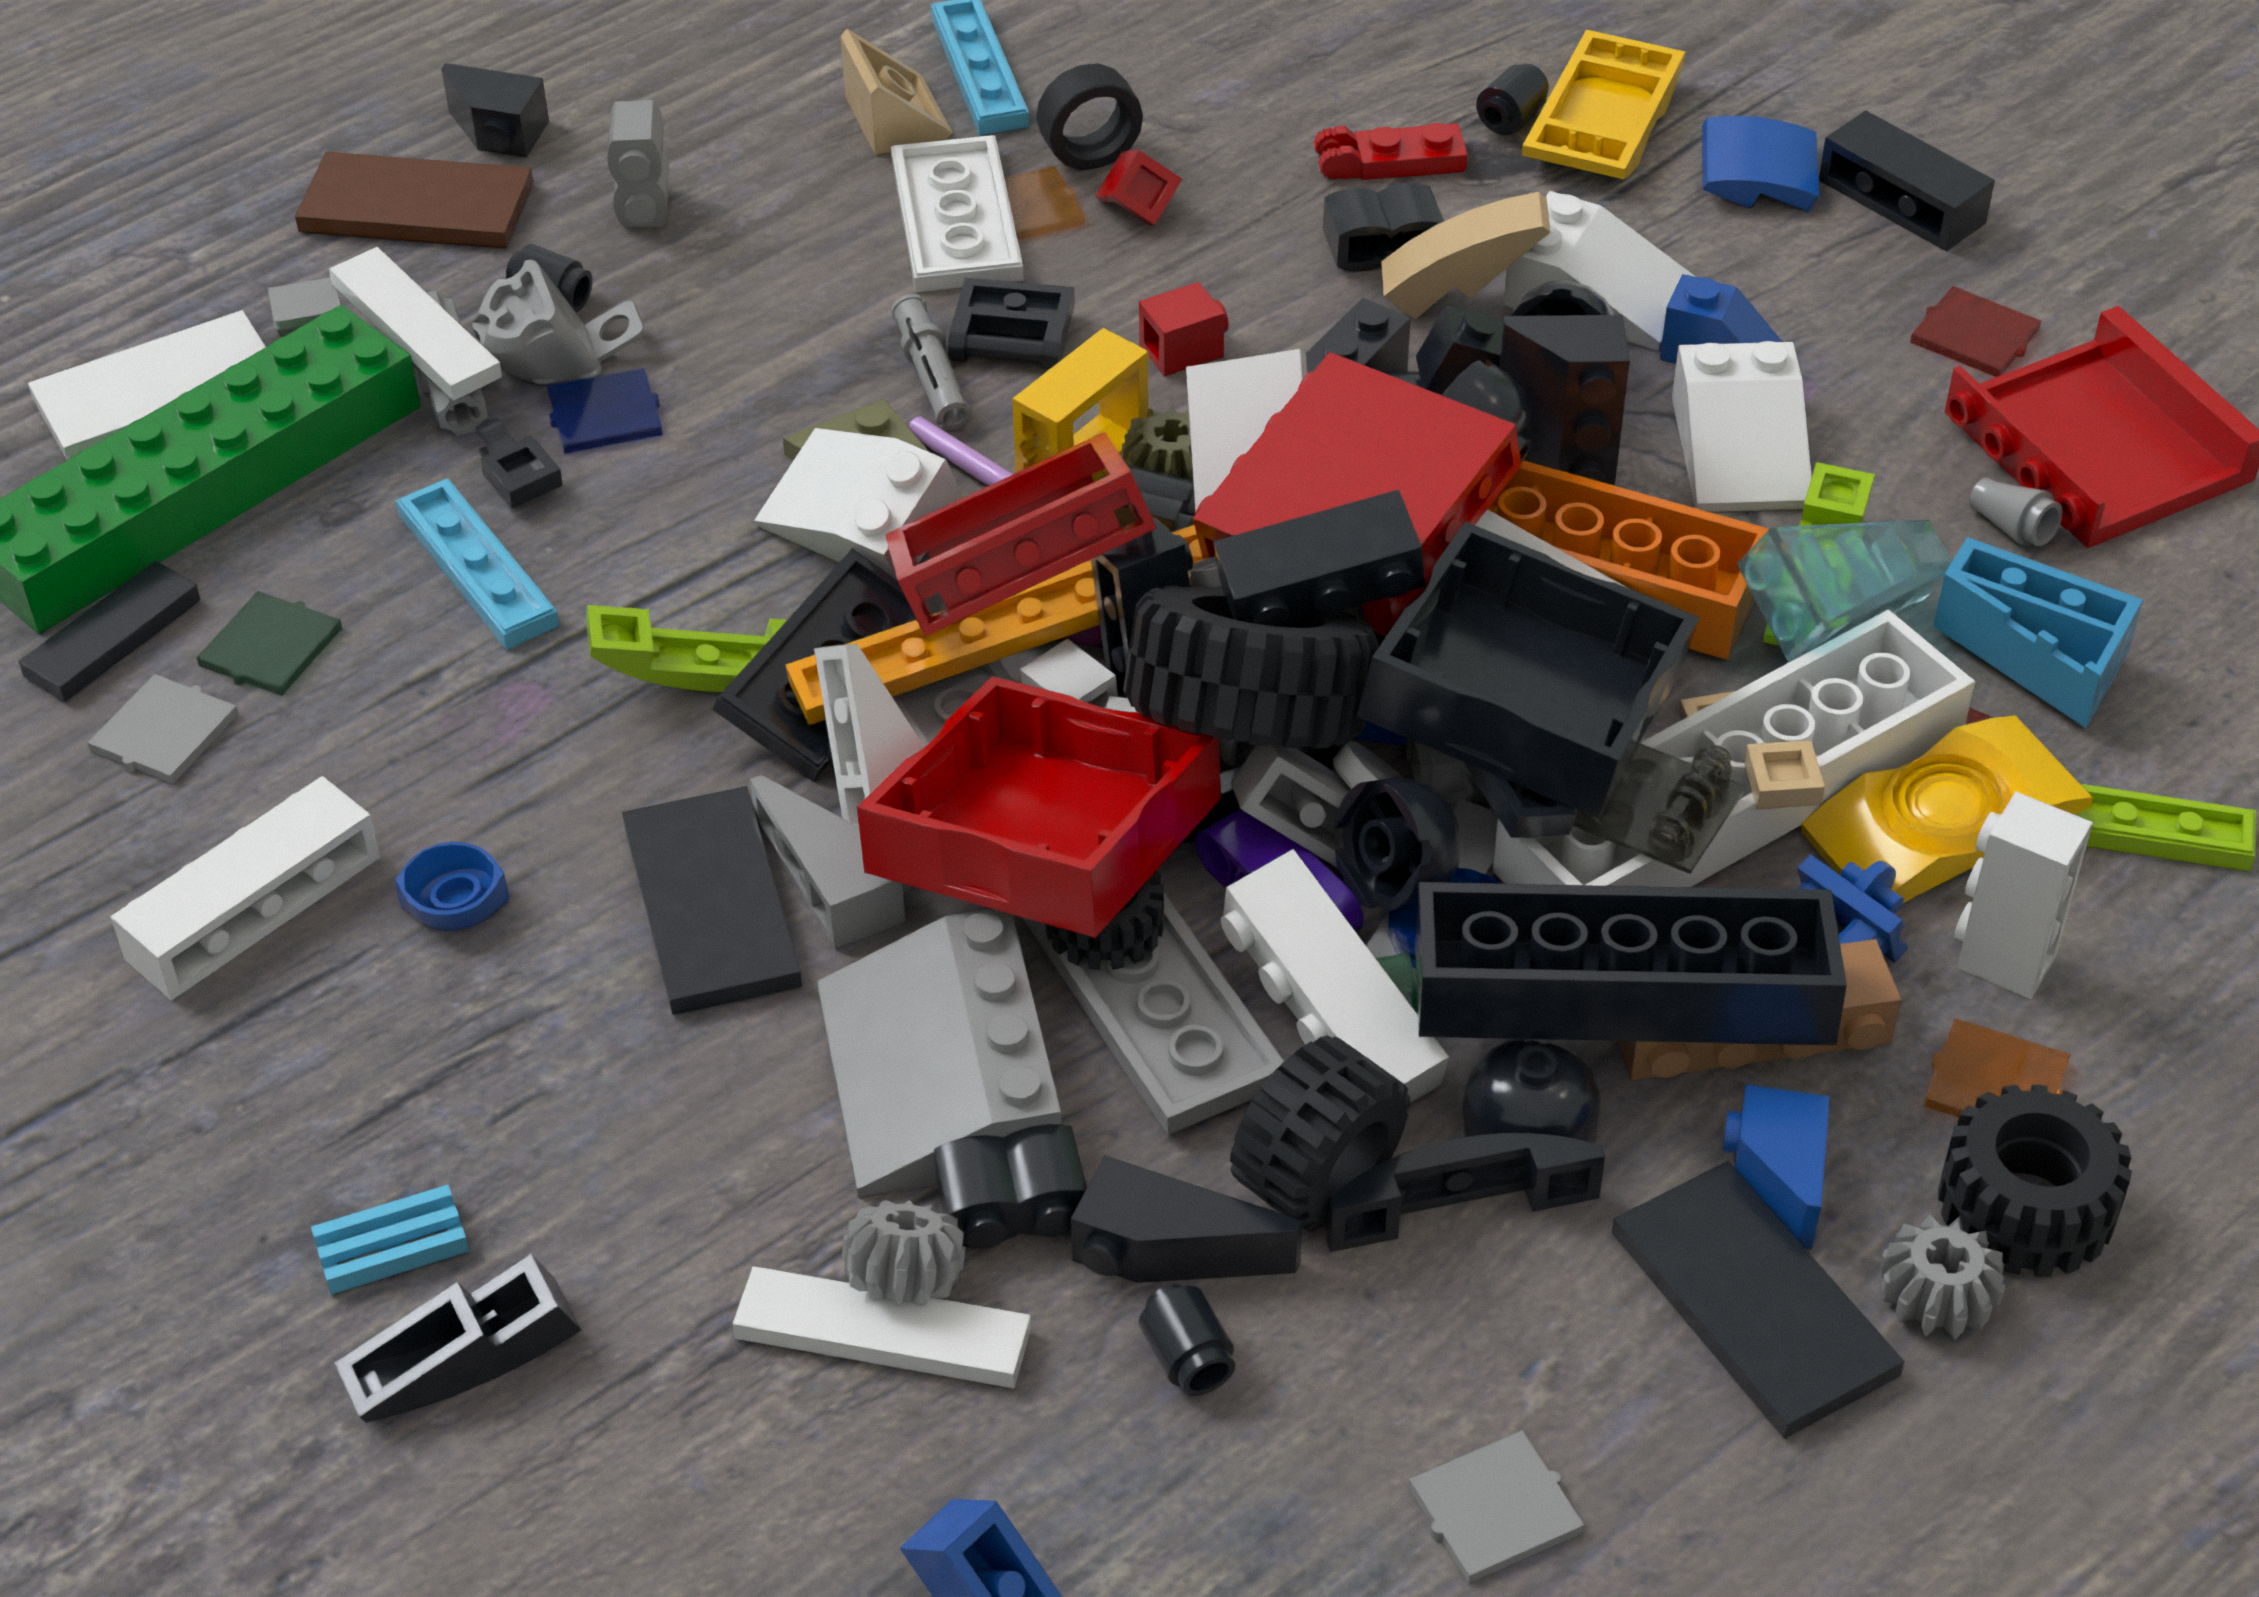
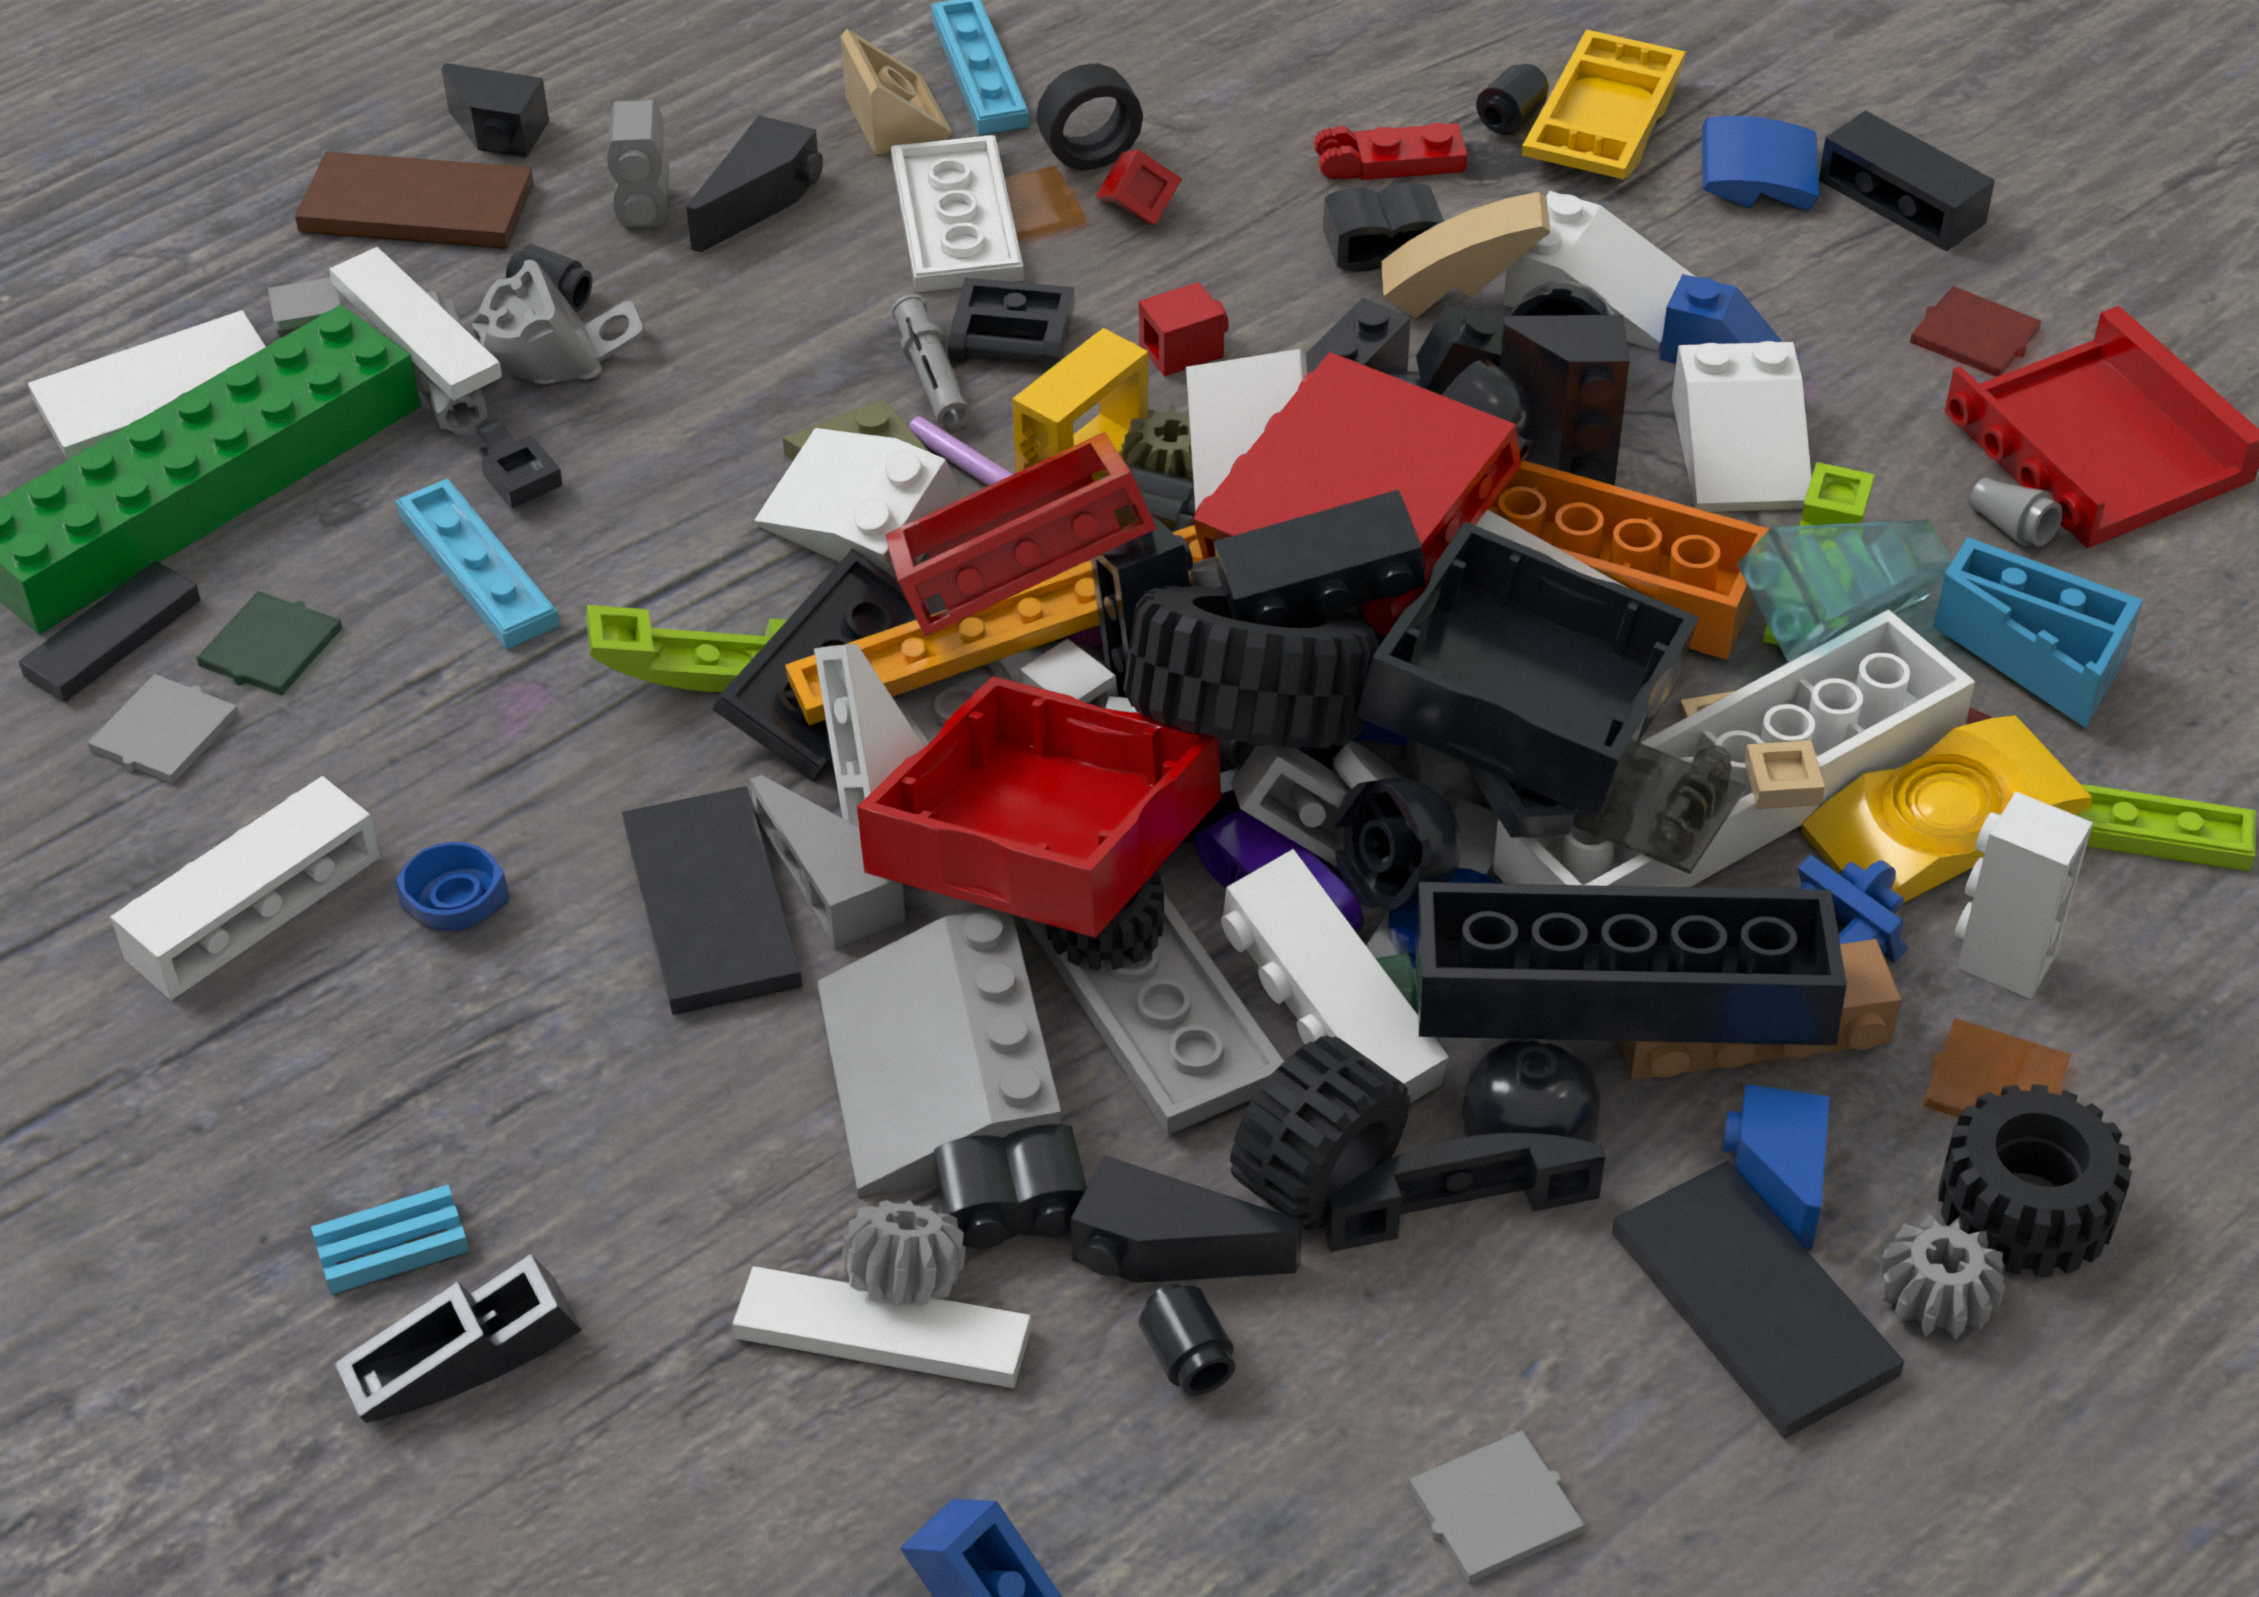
clear blue piece [547,368,663,454] -> none
none -> black slope [686,115,823,252]

